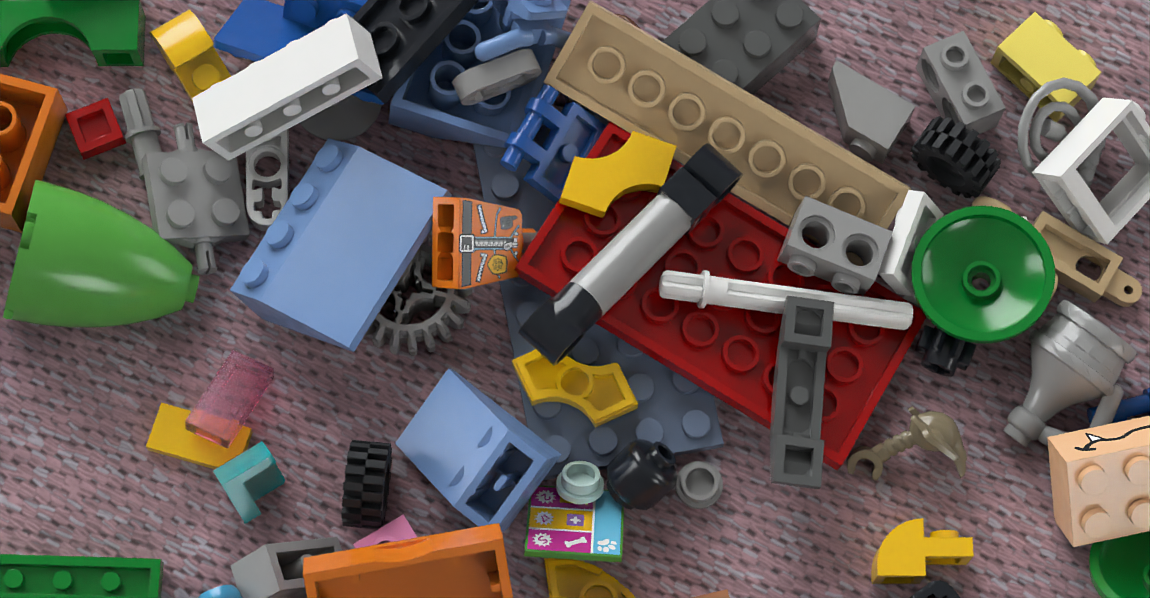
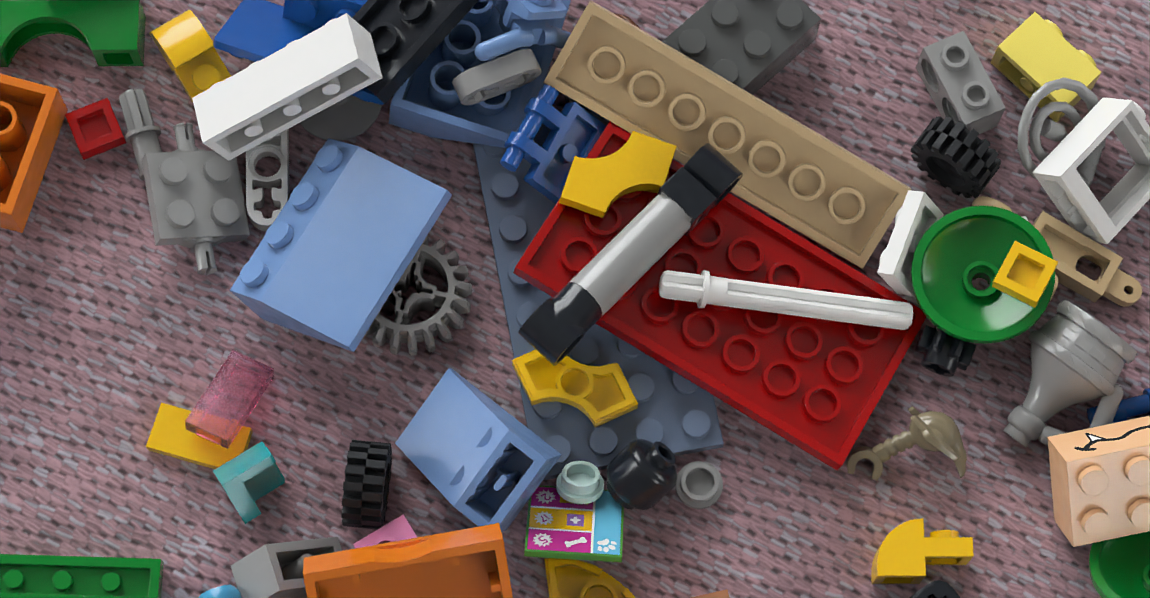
bright green cylinder [3,180,200,328] -> none
orange torso [432,197,537,289] -> none
dark grey slope [770,296,834,489] -> none
light grey brick [777,196,893,296] -> none
light grey slope [827,61,916,164] -> none
none -> yellow plate [992,241,1058,308]

